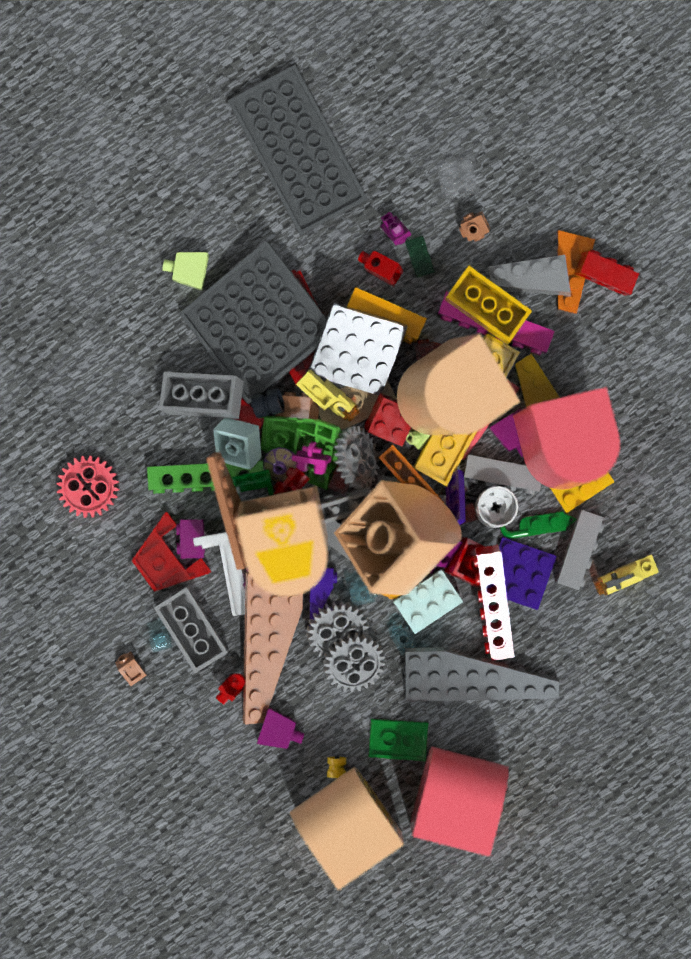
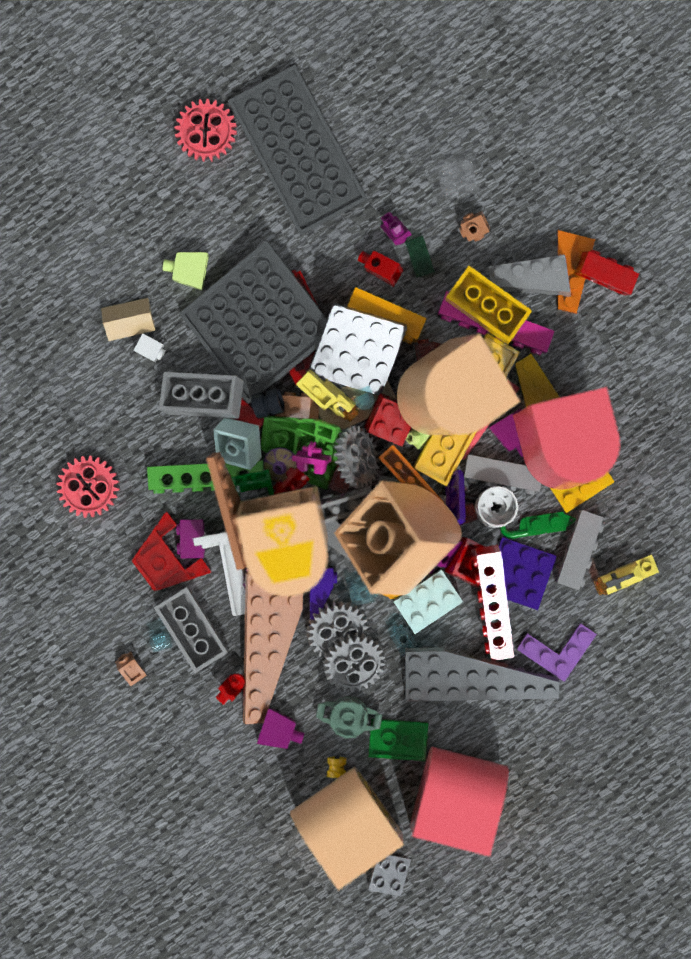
none -> tan piece [101,298,155,341]
none -> white brick [134,334,166,363]
none -> coral gear [175,99,237,162]
none -> sand green container [316,696,382,739]
none -> clear light blue brick [354,391,374,411]
none -> flat silver hinge [367,855,411,896]
none -> medium lavender plate [517,623,597,682]

